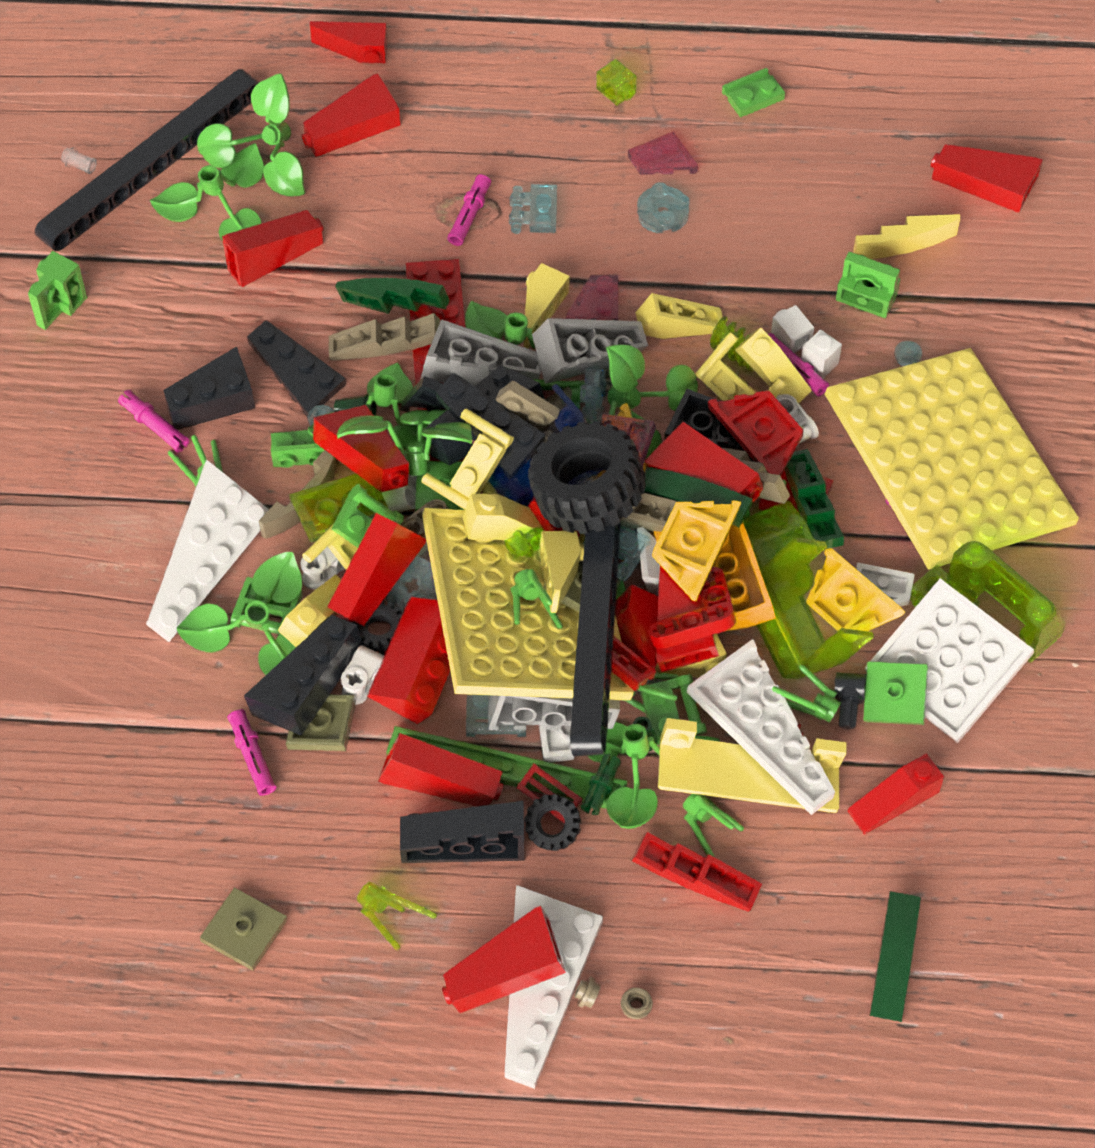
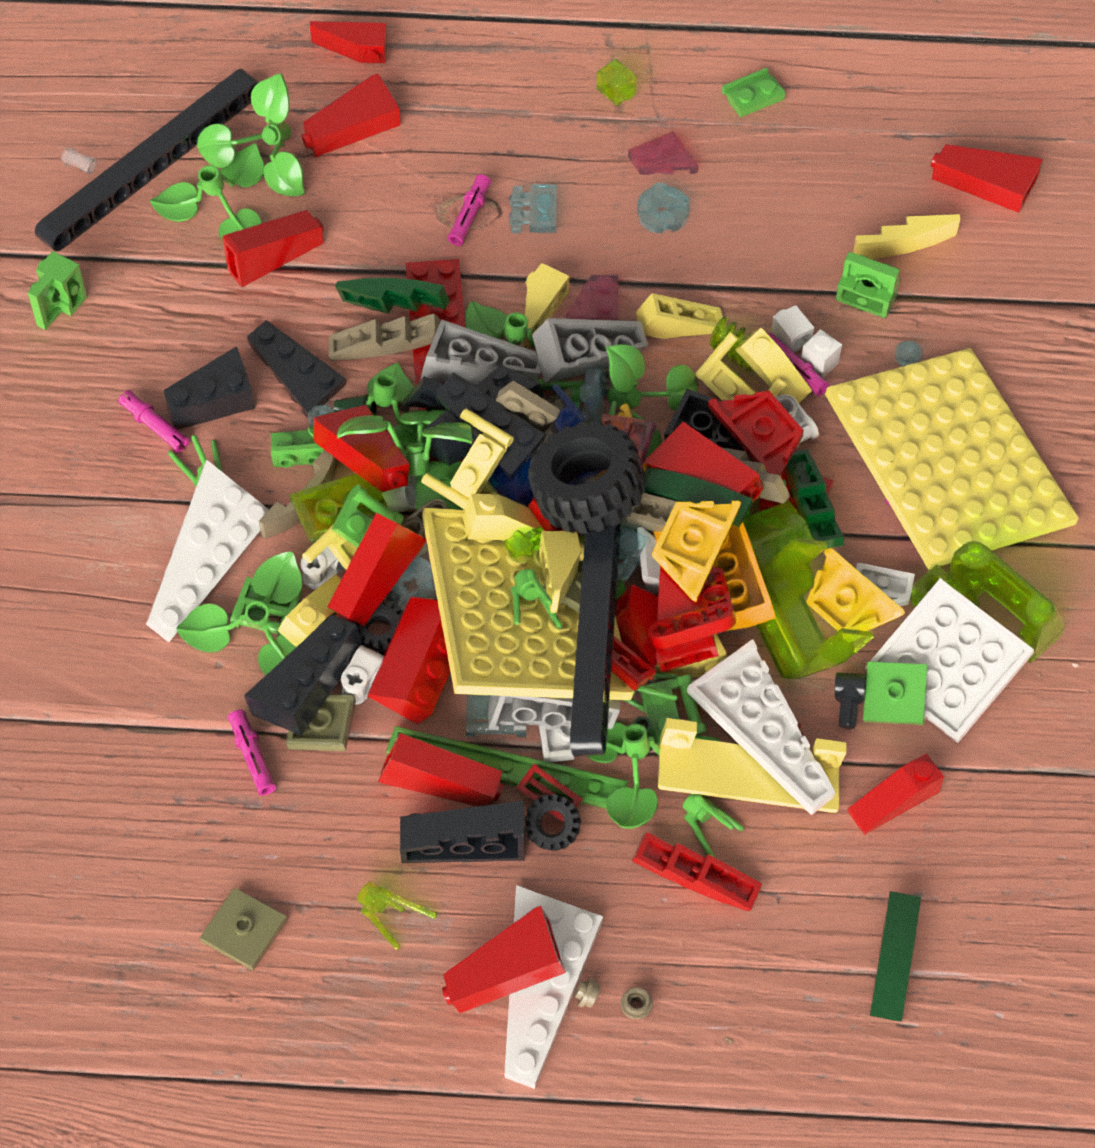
dark green pin [581,754,621,816] -> none
bright green plant [772,665,841,723] -> none

